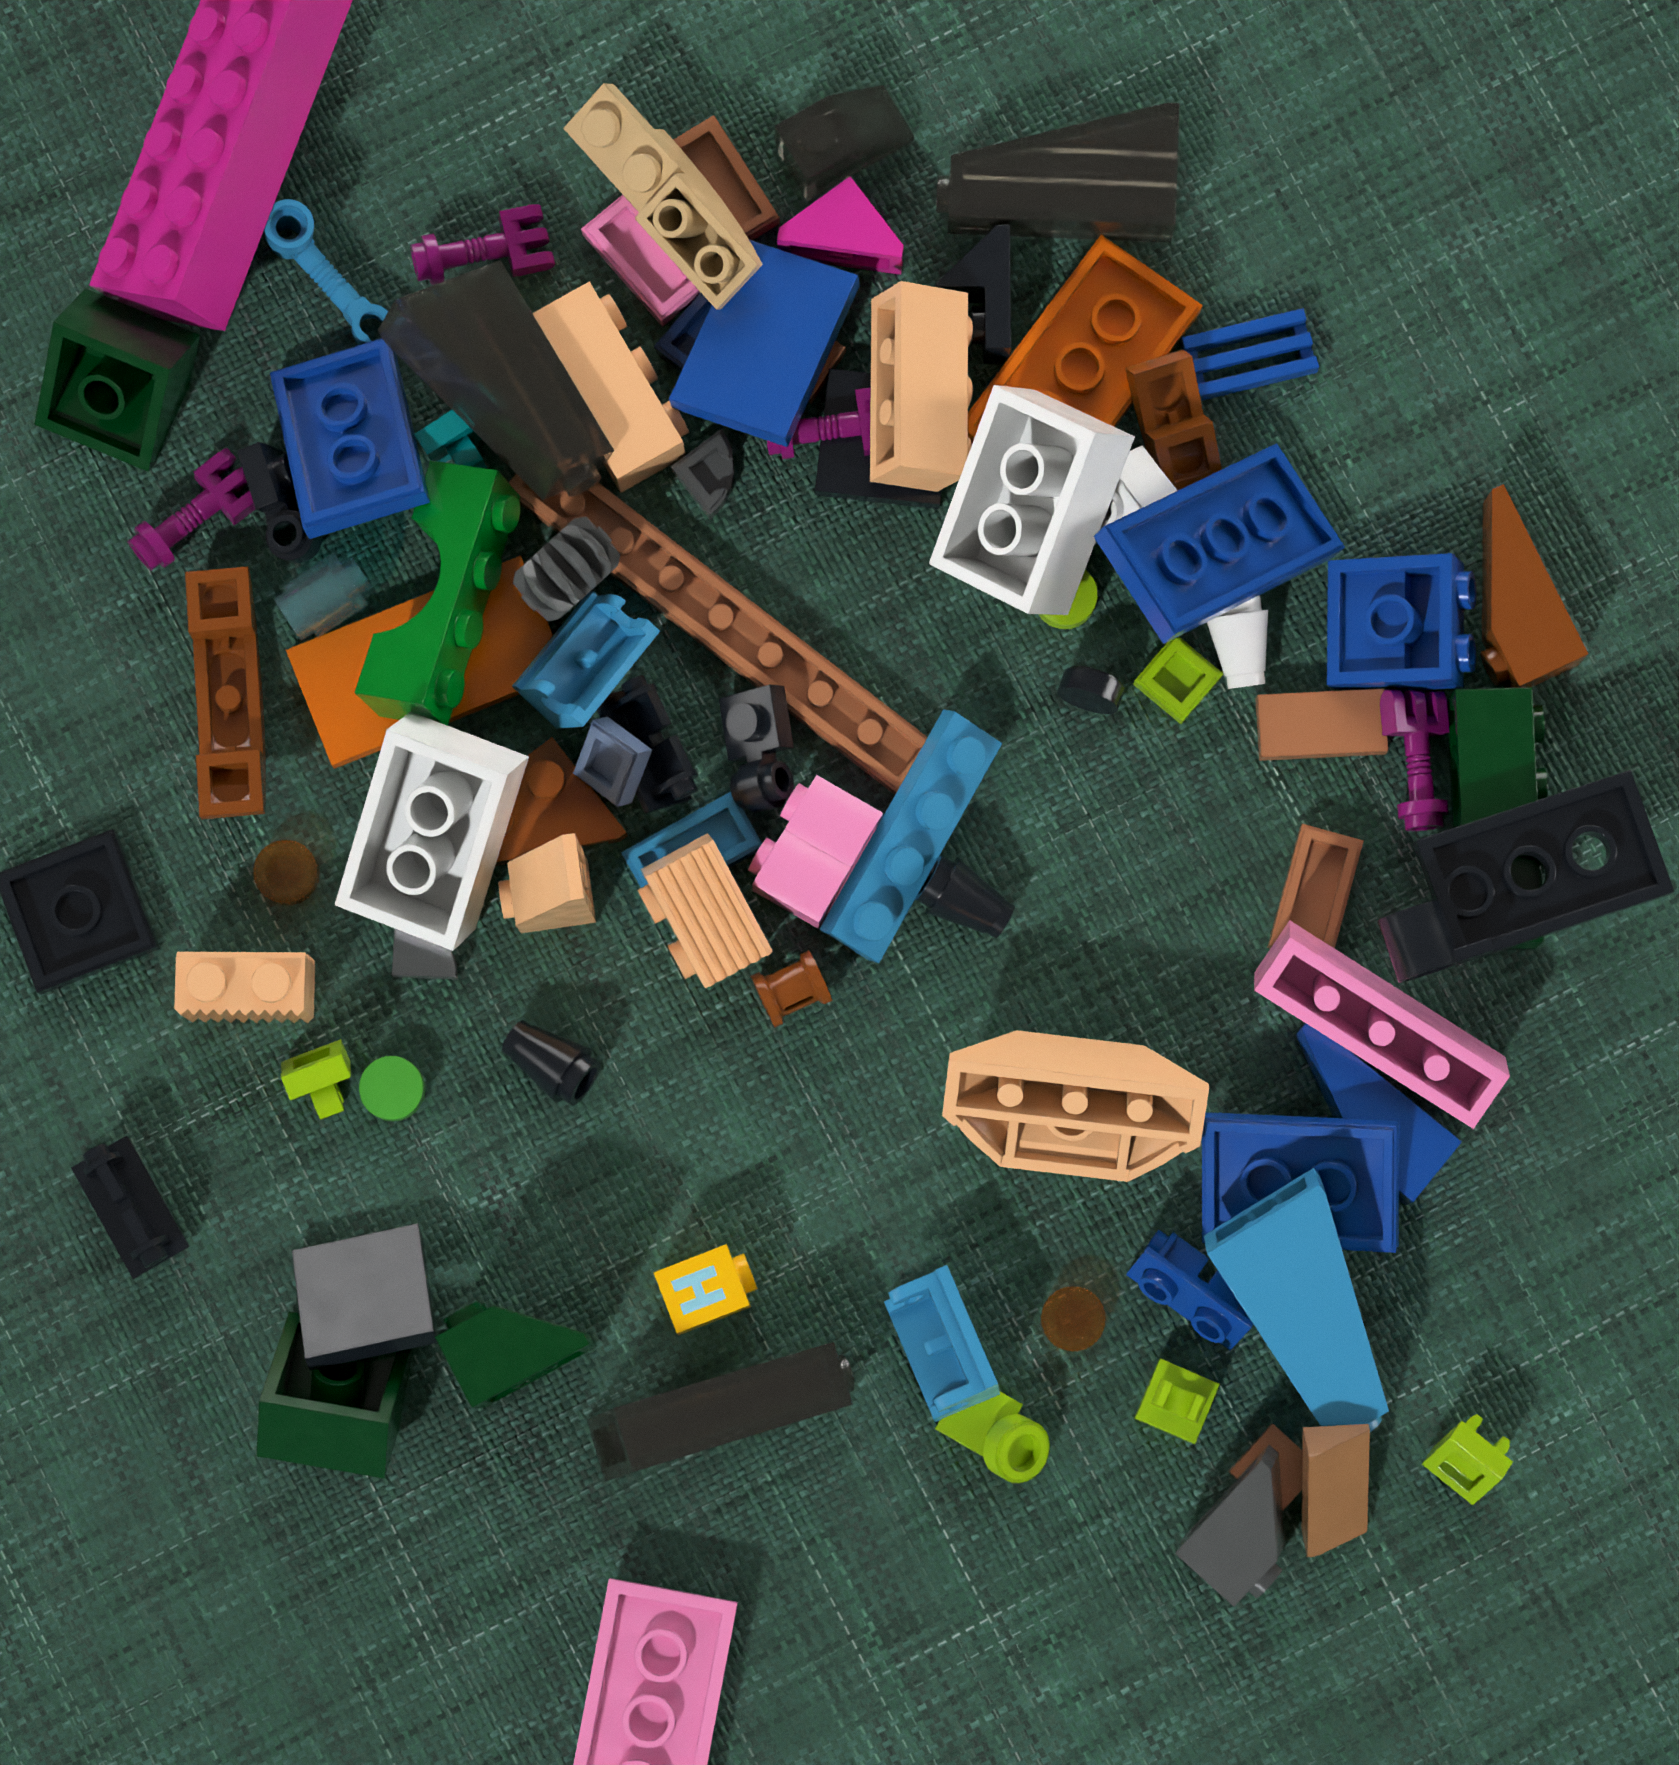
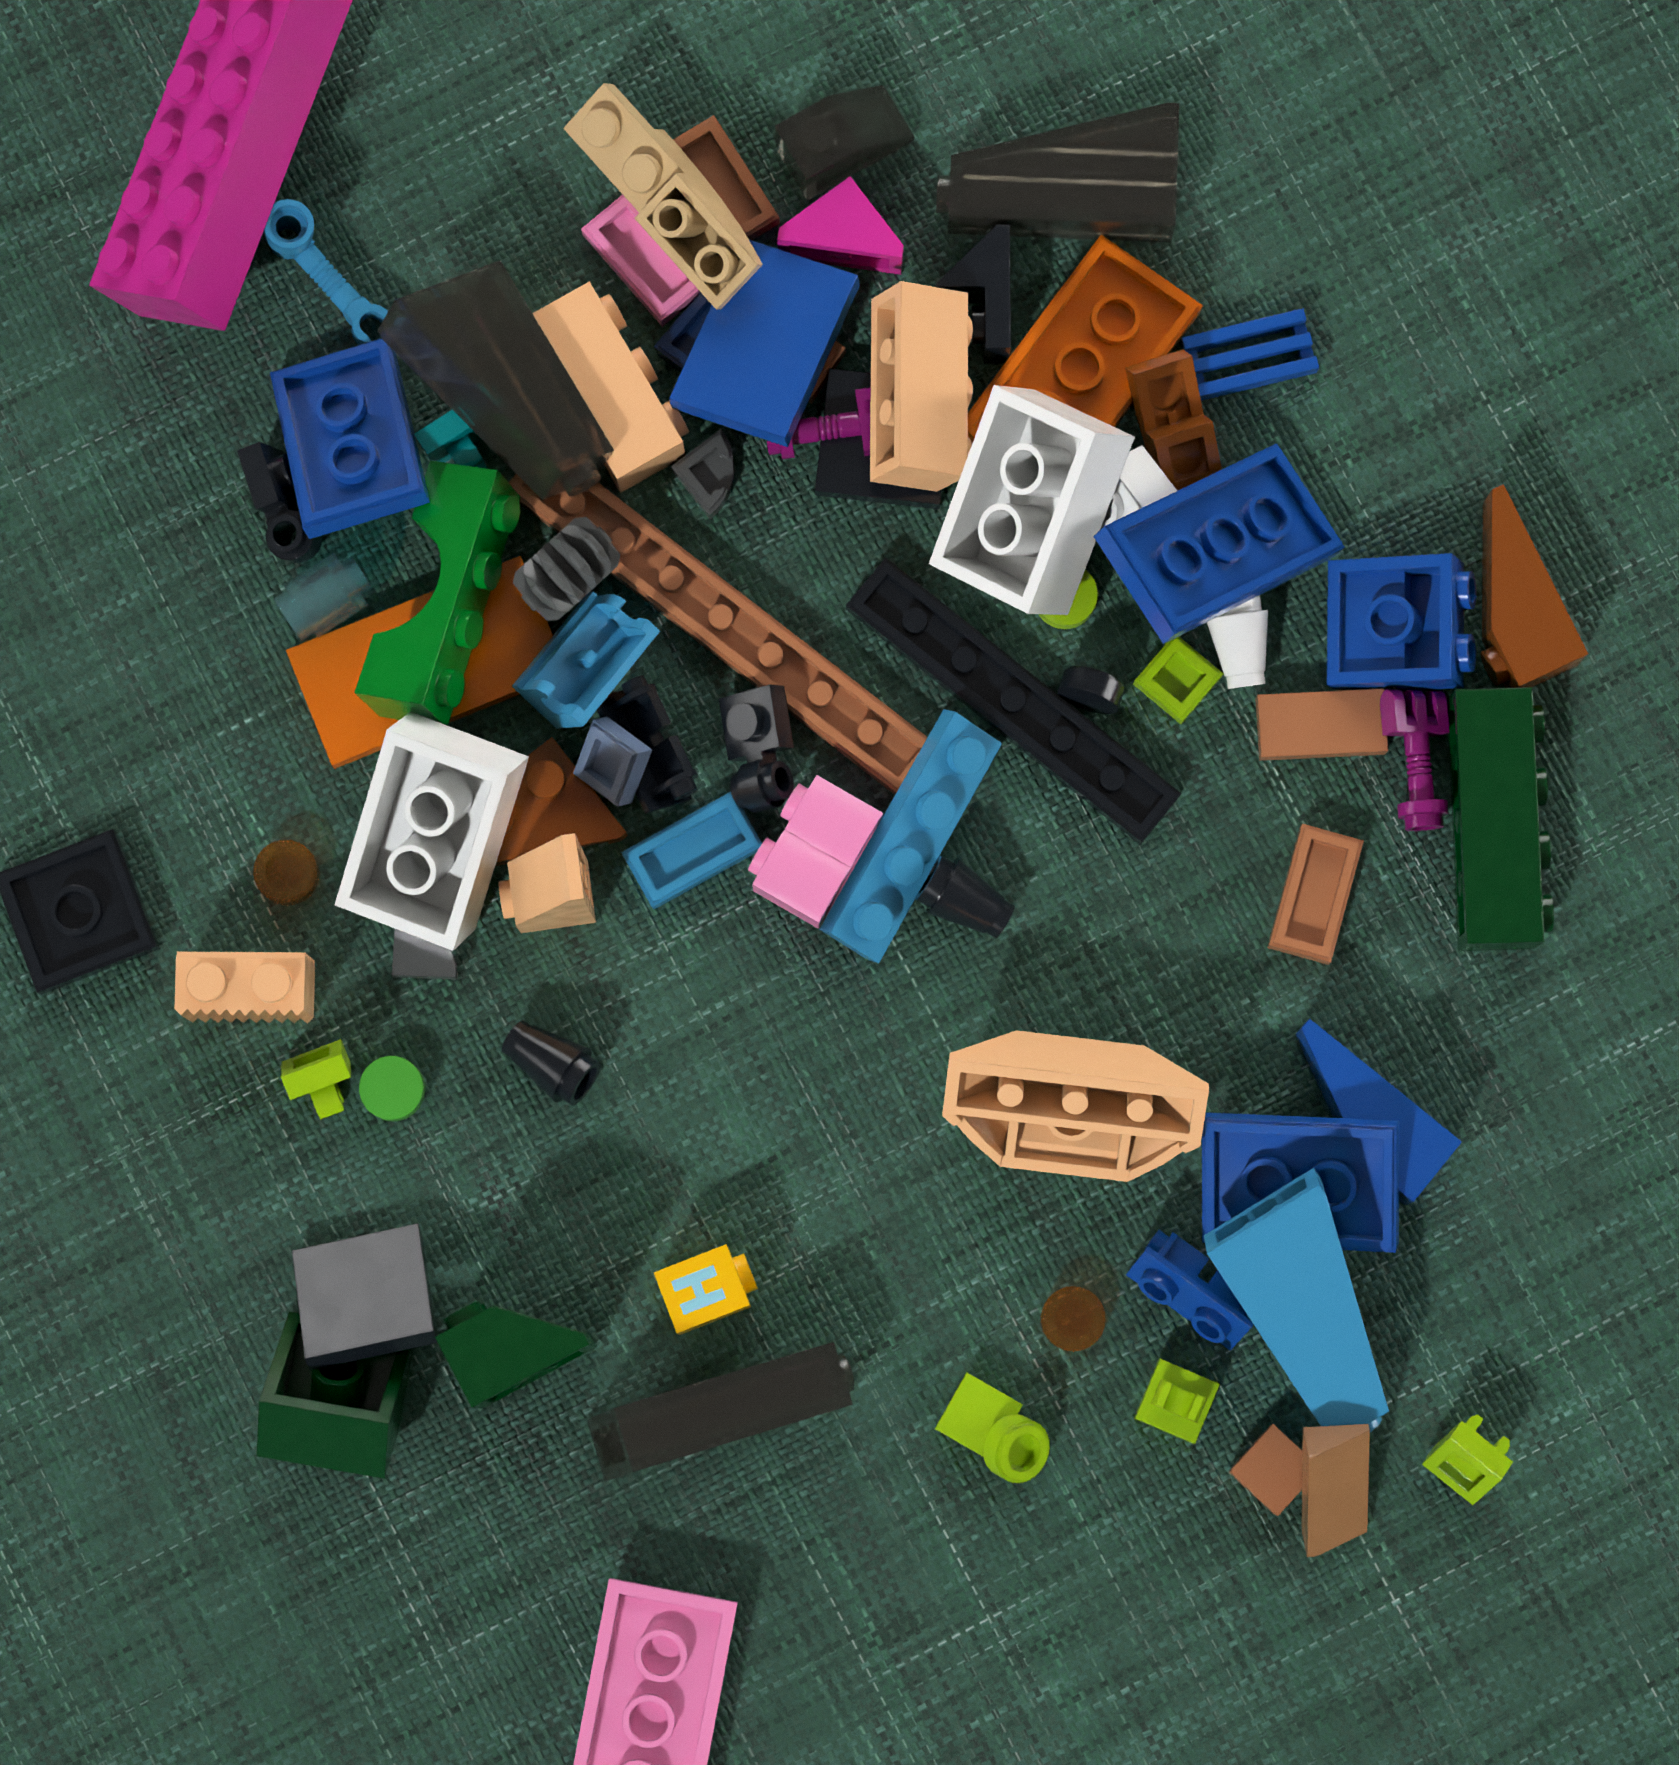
dark green slope [34,288,200,472] -> none
black hinge [71,1136,190,1279] -> none
magenta hinge [127,448,256,571] -> none
dark orange slope [185,566,266,820] -> none
magenta hinge [410,204,555,285] -> none
light nougat brick [637,833,773,988] -> none
dark orange bush [751,950,833,1028] -> none
dark azure hinge [884,1265,1000,1422] -> none
dark grey slope [1175,1445,1285,1607] -> none
bright pink brick [1254,920,1510,1129] -> none
black hinge [1377,770,1675,983] -> none
none -> black tile [846,557,1182,845]

